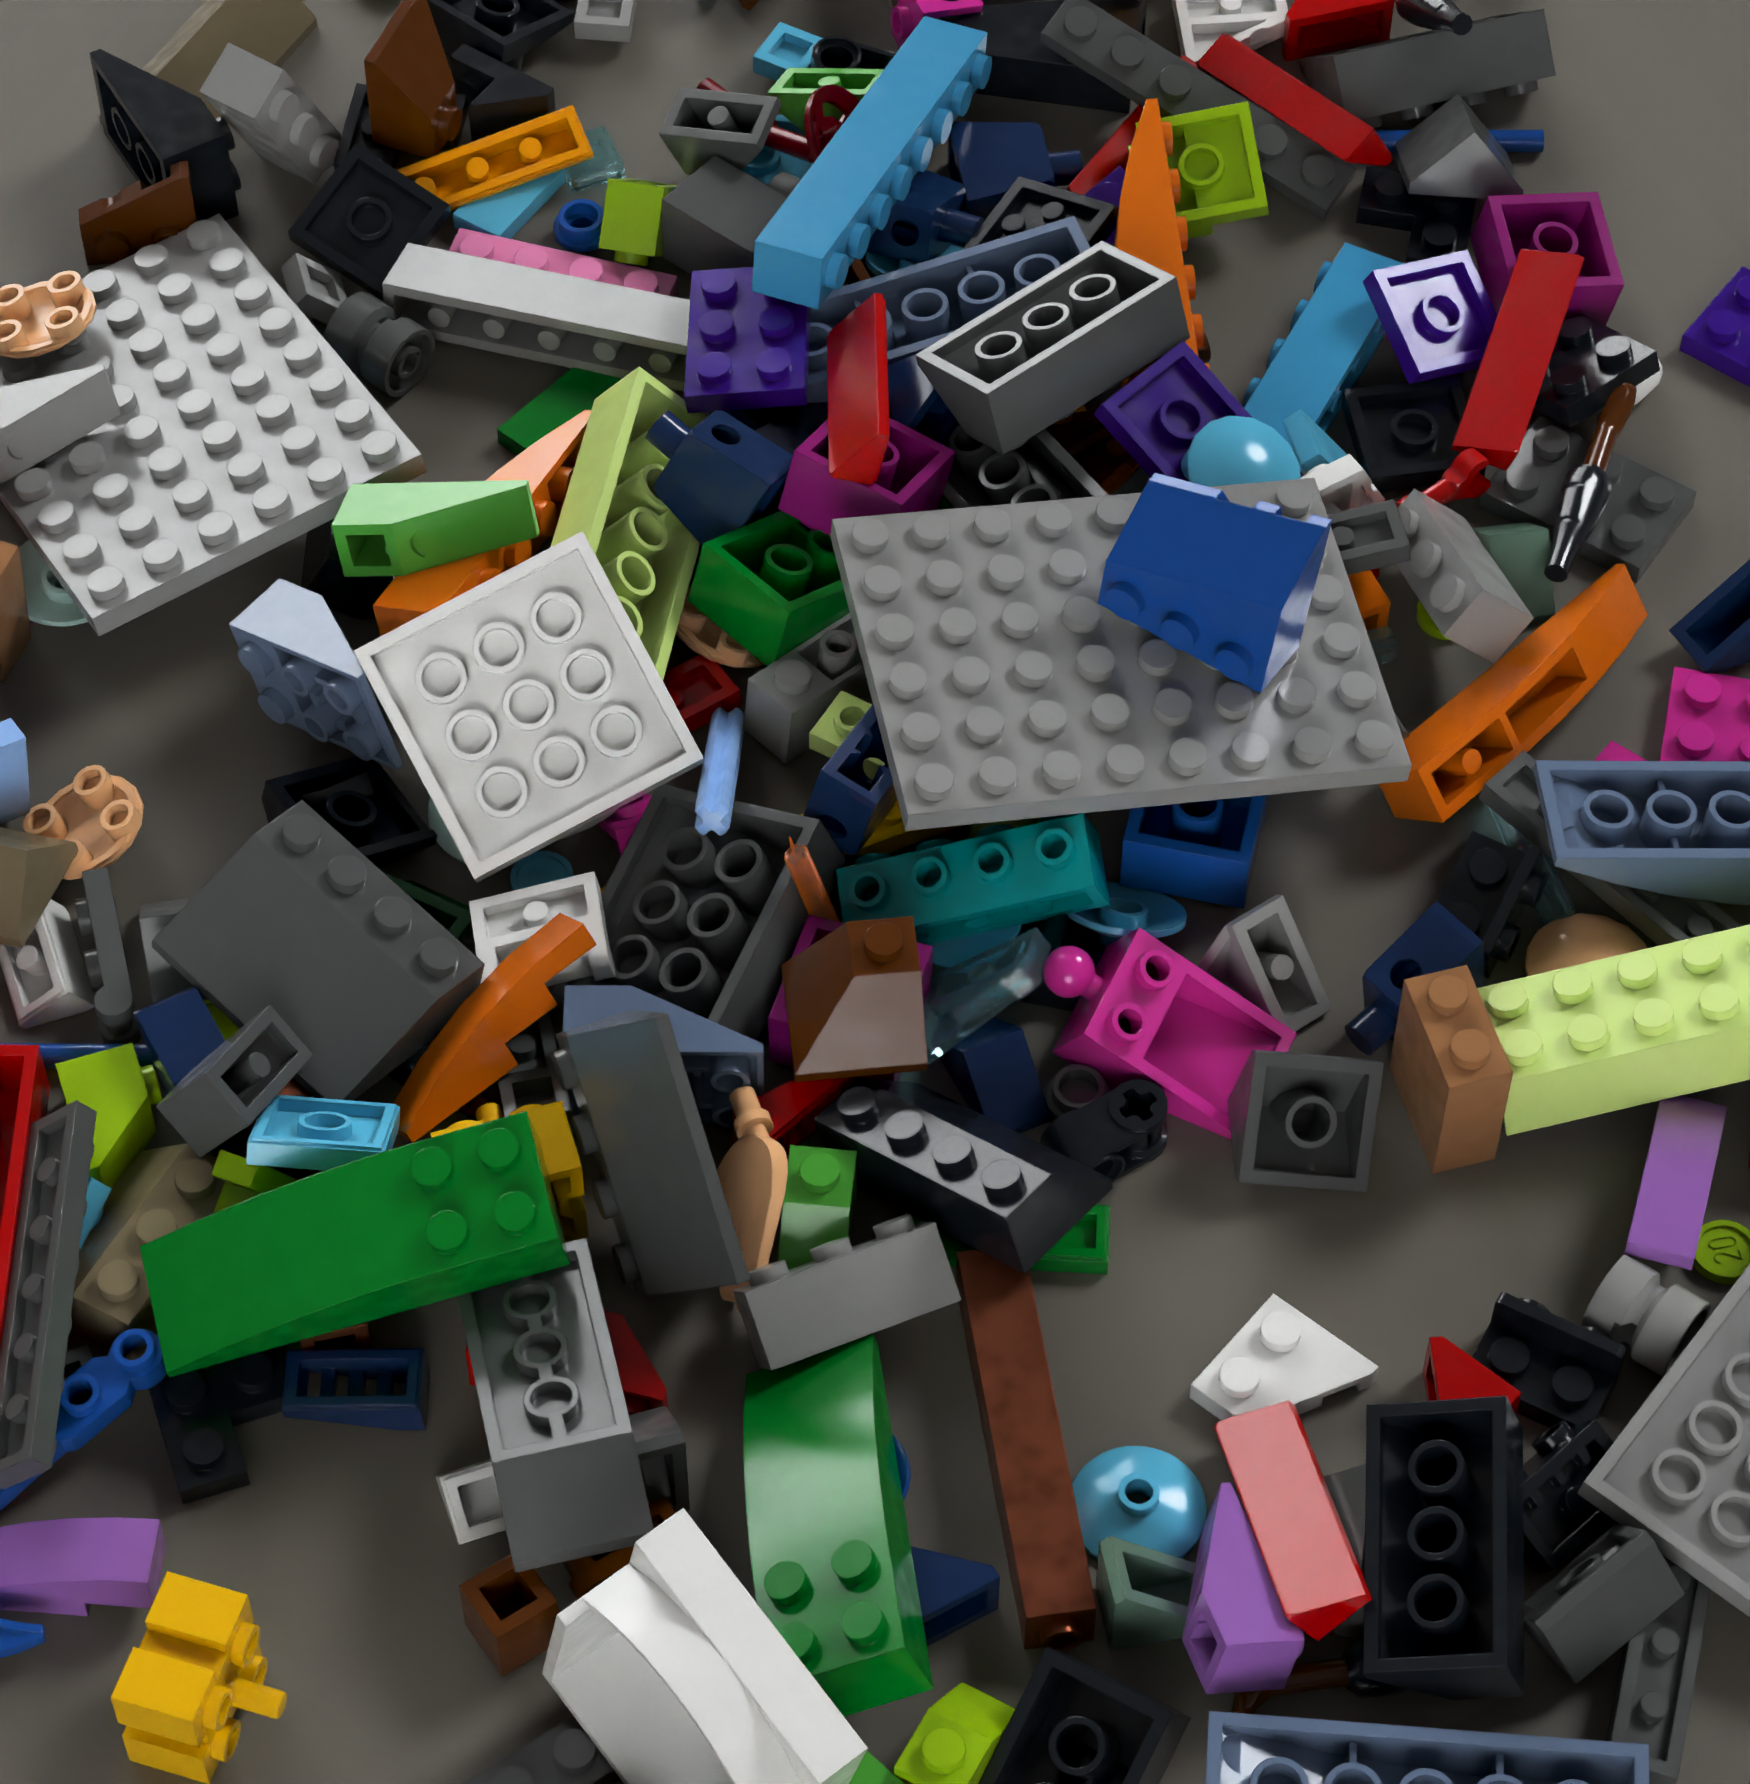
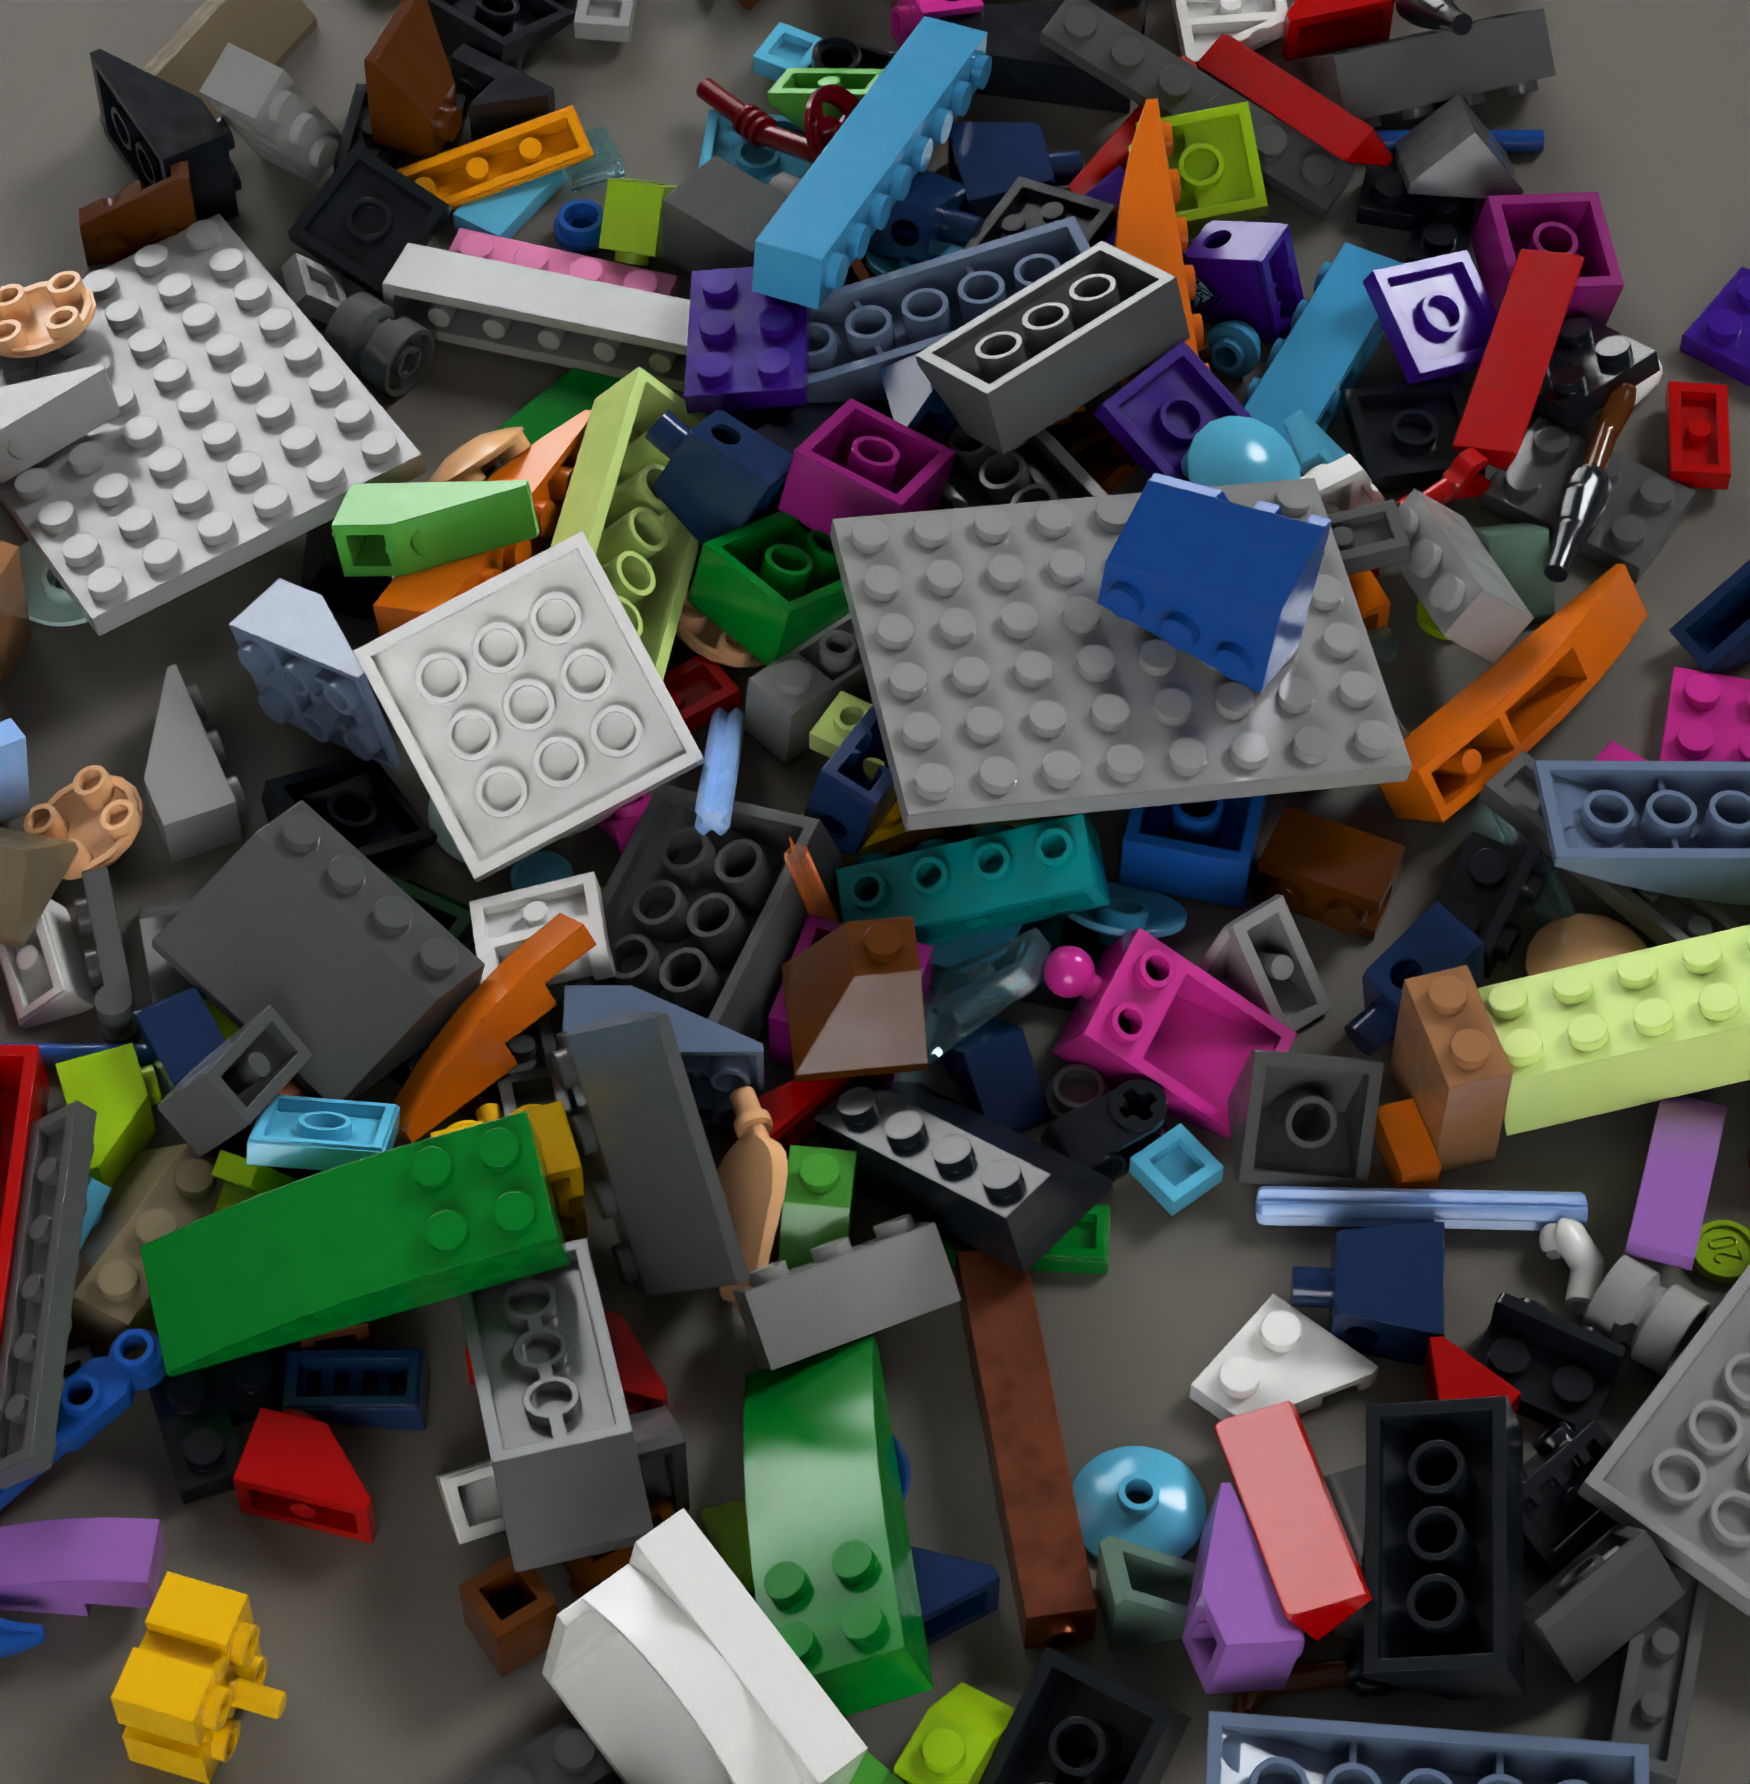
dark grey slope [659,87,782,175] -> none
red slope [827,293,890,485] -> none
none -> light grey slope [144,664,248,863]
none -> red slope [233,1407,377,1544]
none -> light nougat dish [428,426,531,482]
none -> clear neon green piece [701,1499,755,1598]
none -> medium azure plate [1129,1123,1224,1216]
none -> dark purple torso [1182,220,1304,345]
none -> dark azure plate [1206,320,1261,378]
none -> reddish brown brick [1254,805,1406,940]
none -> light blue axle [1255,1186,1588,1231]
none -> dark blue torso [1290,1222,1445,1366]
none -> orange piece [1374,1098,1442,1189]
none -> white arm [1539,1218,1605,1315]
none -> red plate [1665,381,1731,490]

